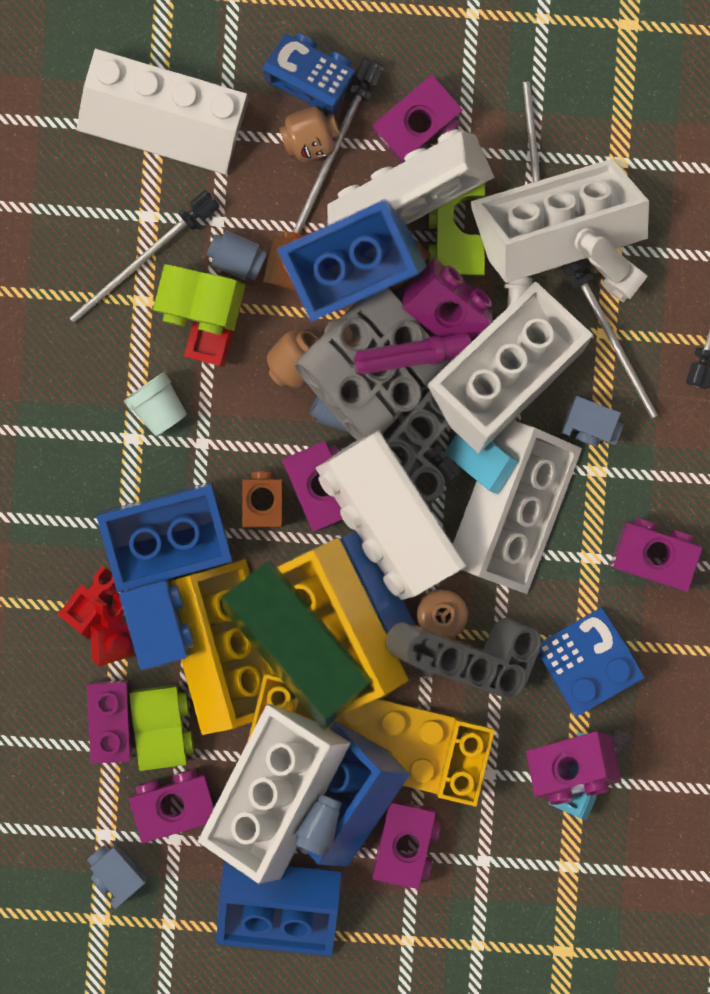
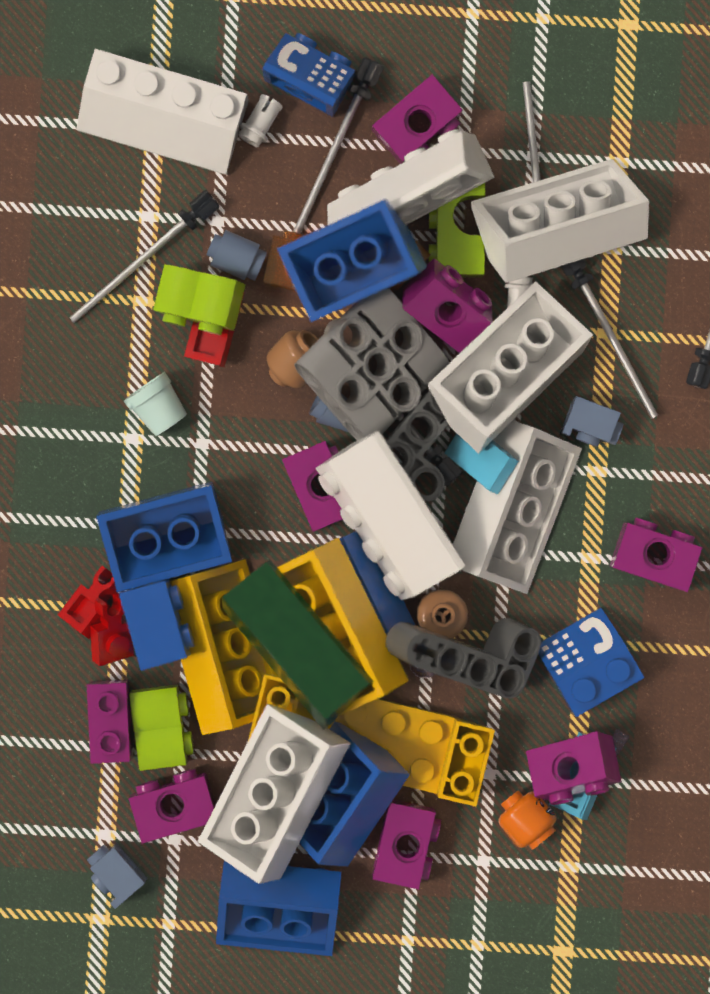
dark orange brick [242,472,283,527] -> none
medium nougat head [280,105,341,163] -> none
sand blue cone [295,794,342,857] -> none
magenta axle [354,333,471,374] -> none
white piece [575,228,648,303] -> none
none -> white pin [238,94,283,147]
none -> orange head [498,790,557,850]

